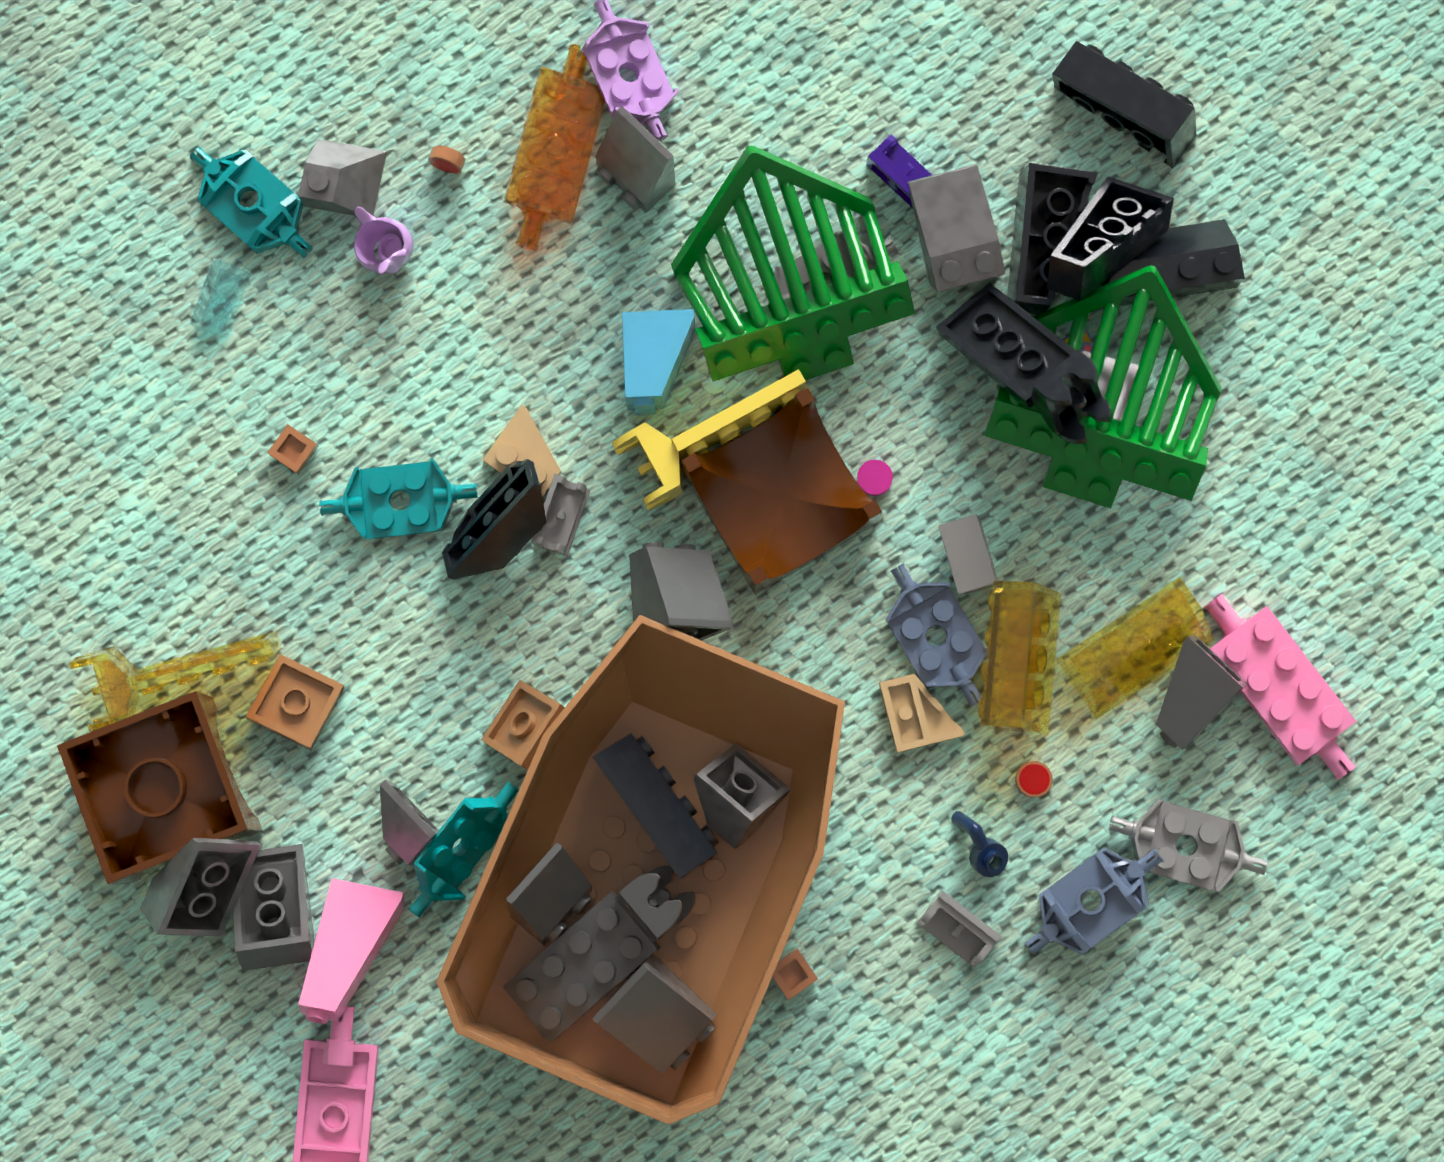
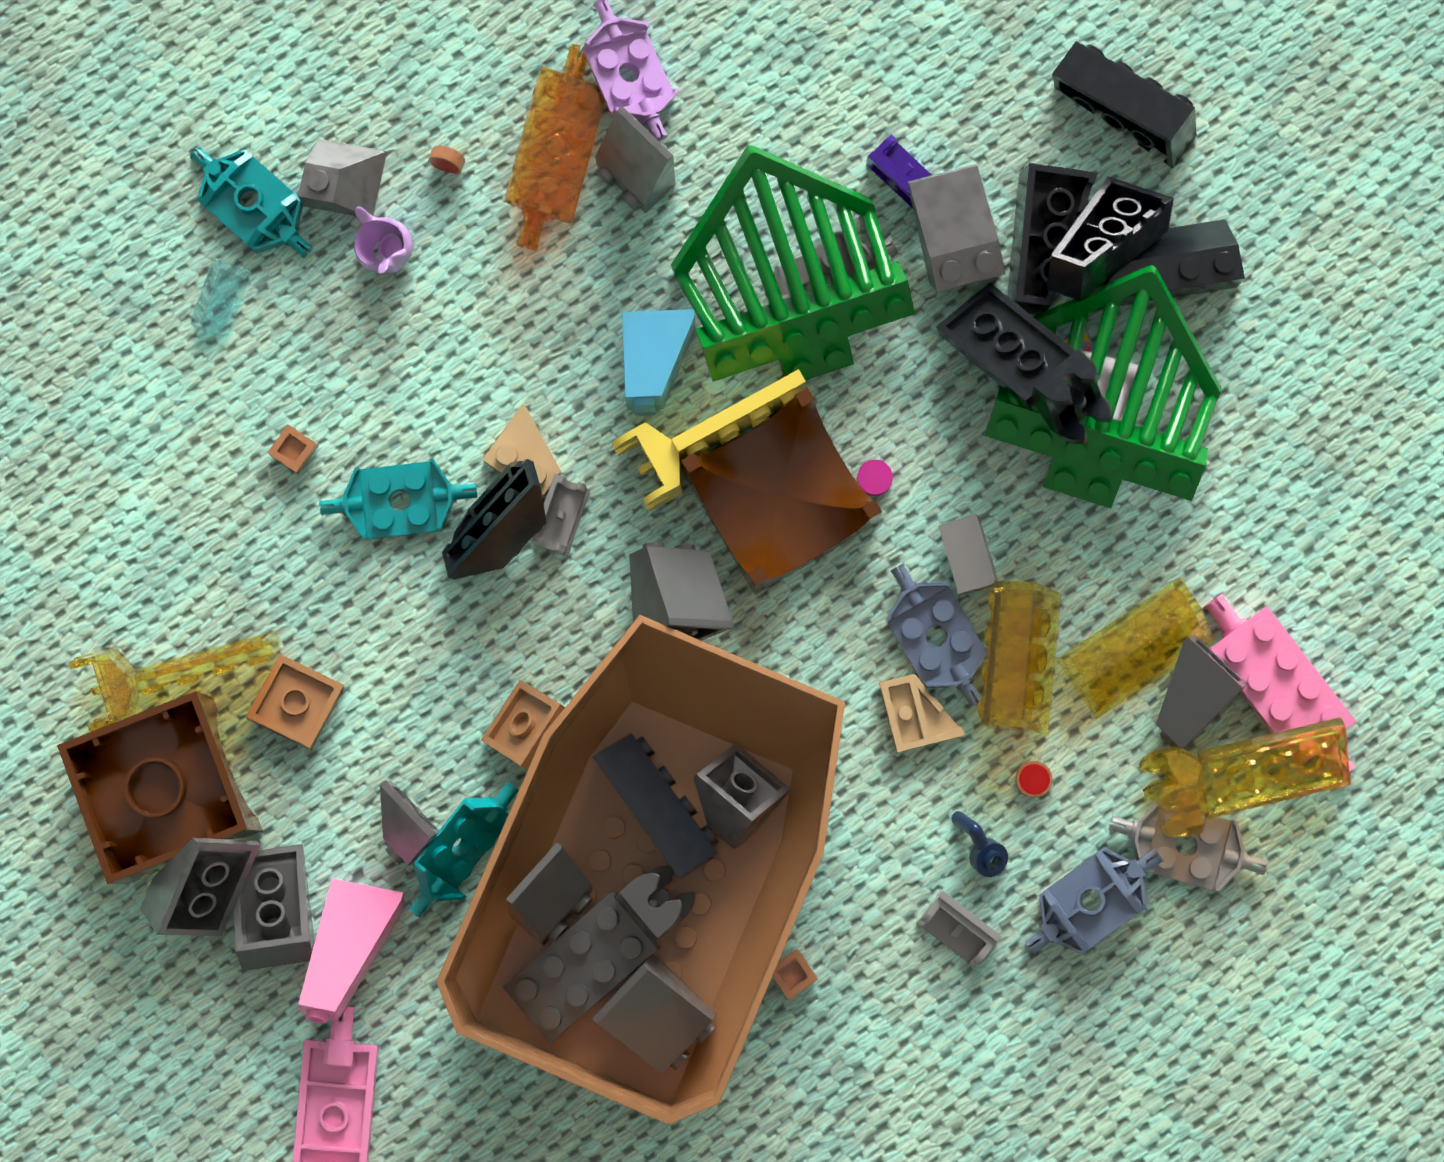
none -> clear yellow hinge [1139,717,1351,837]

